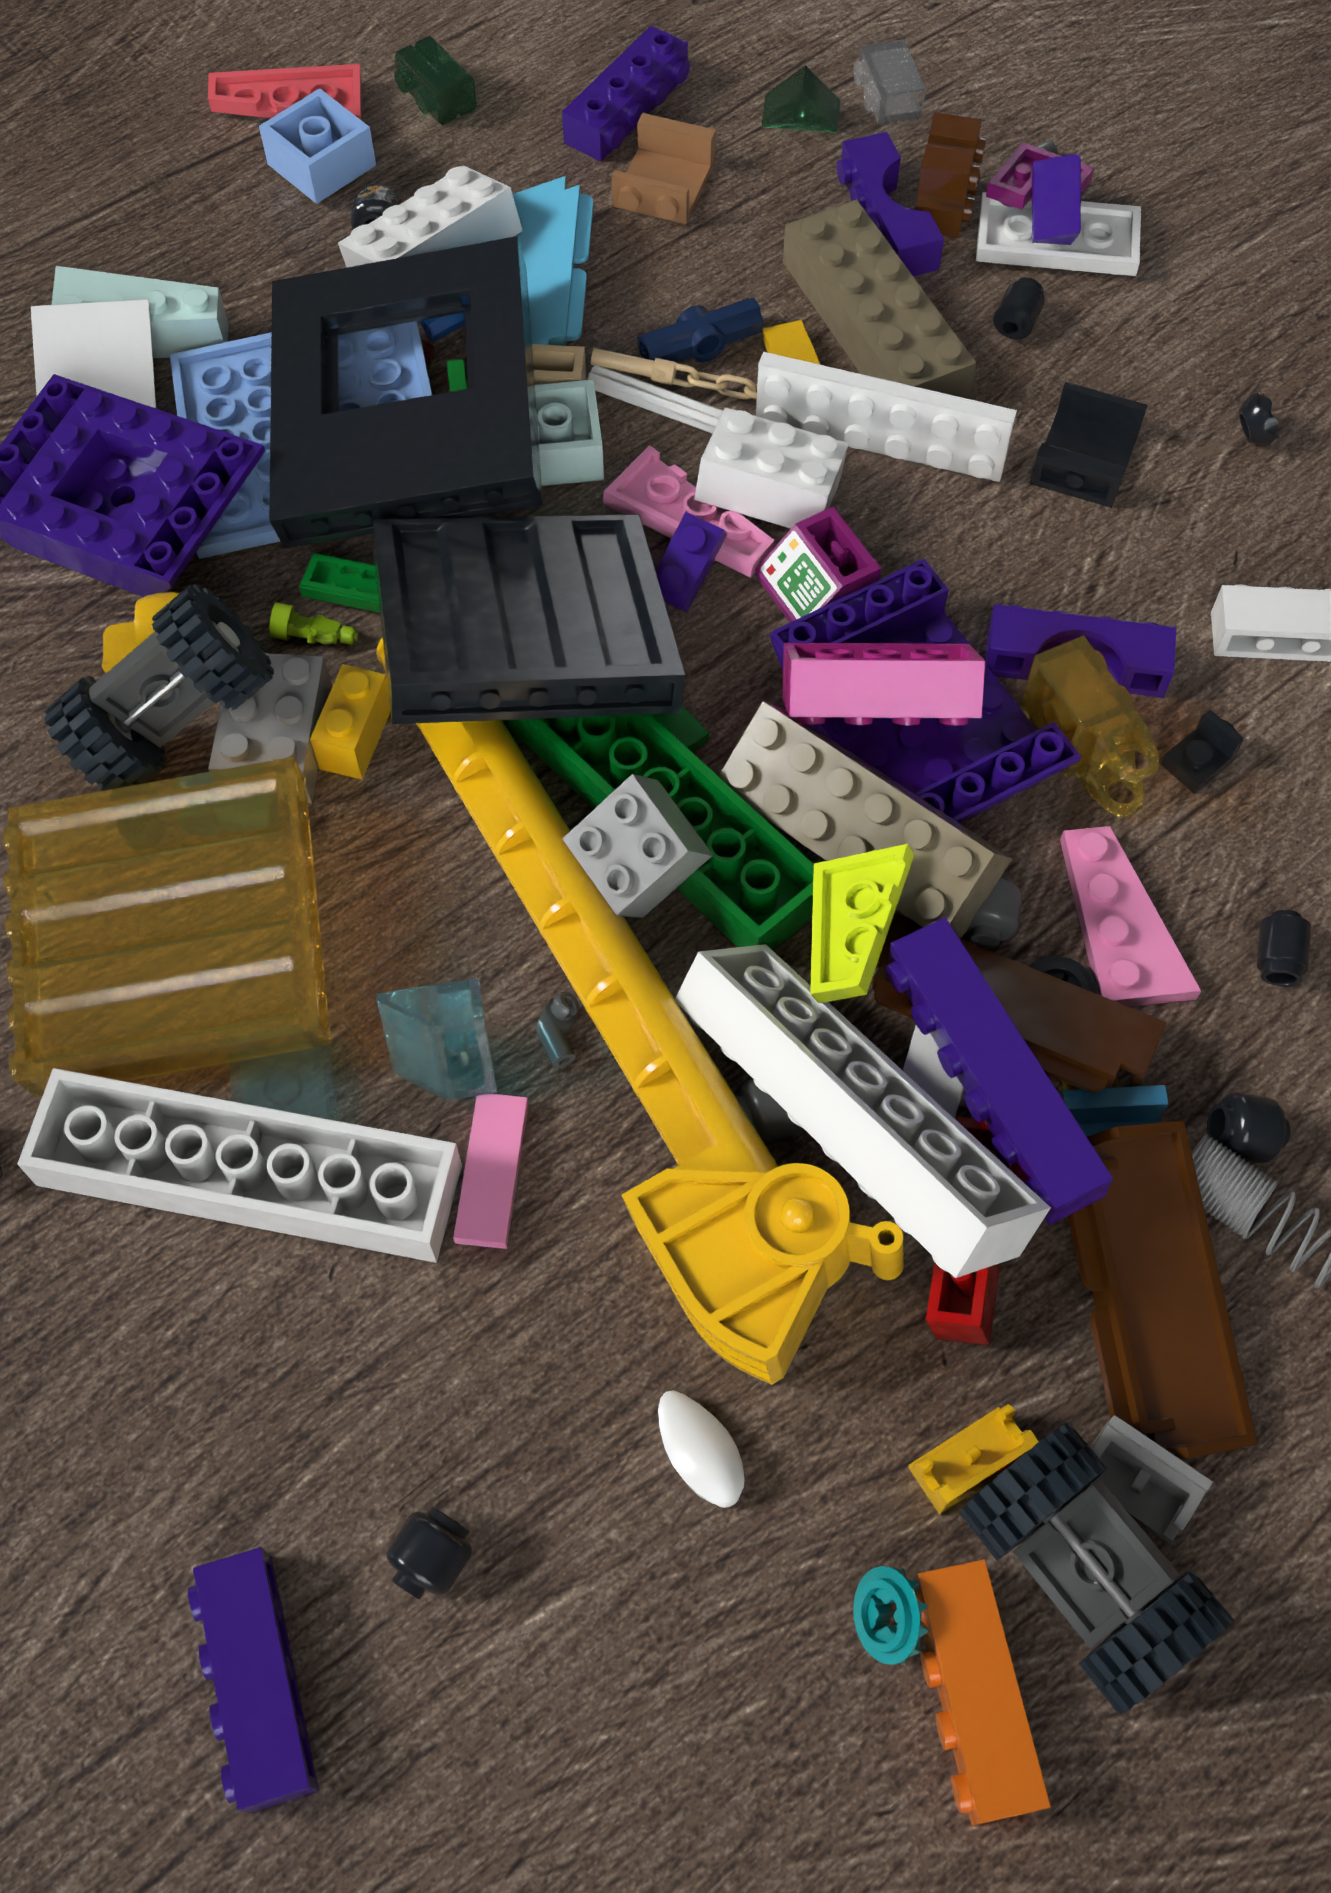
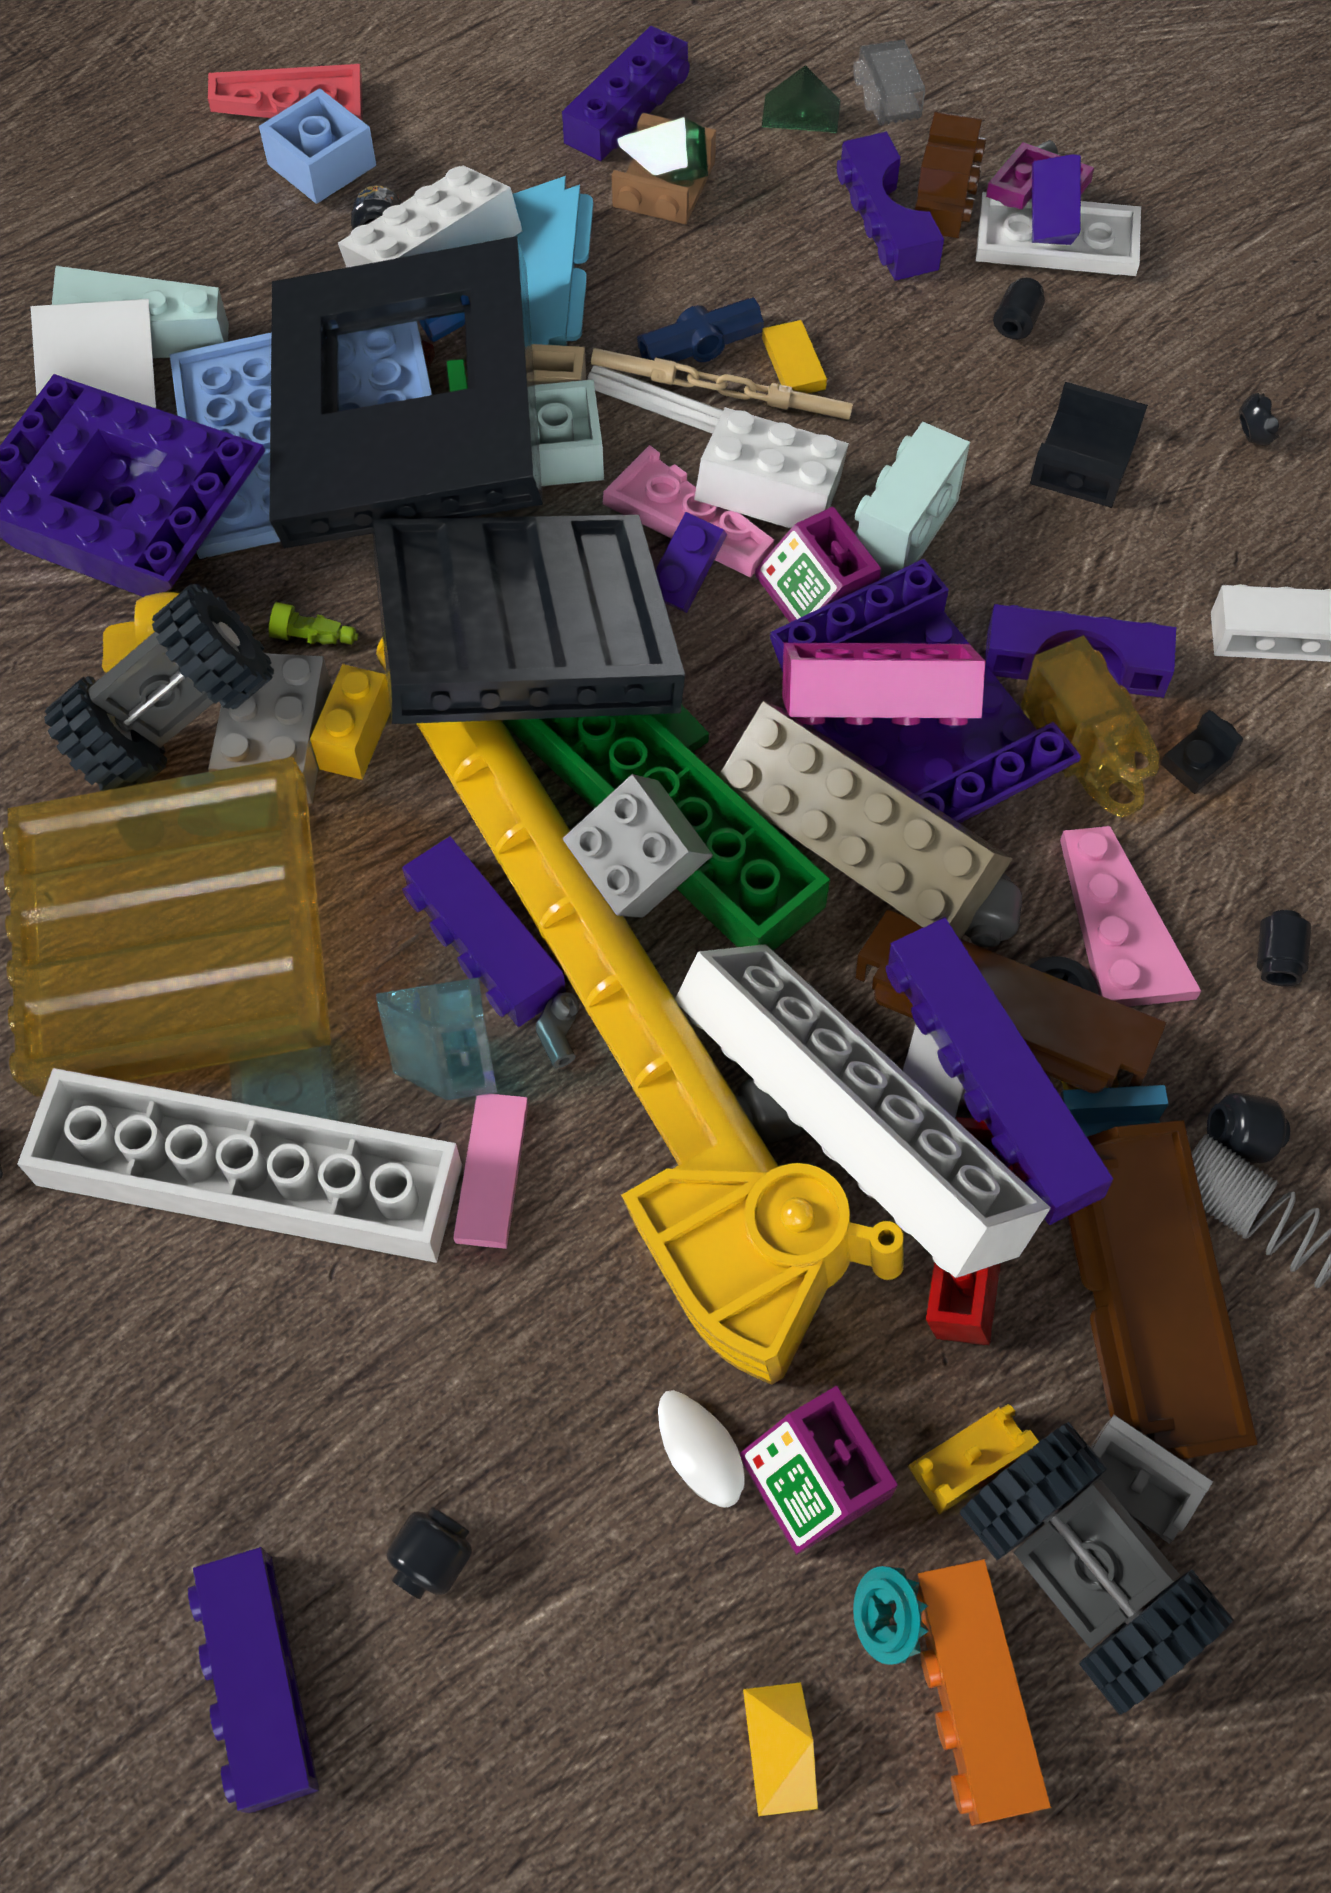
green plate [299,553,380,613] -> none
clear green brick [394,36,477,125] -> none
white plate [756,352,1017,482] -> none
dark tan brick [783,199,976,399] -> none
neon yellow wing [810,843,915,1003] -> none
none -> dark purple brick [402,836,566,1028]
none -> slope [618,117,708,187]
none -> magenta slope [739,1386,898,1555]
none -> yellow slope [743,1682,818,1817]
none -> light aqua brick [855,421,970,580]

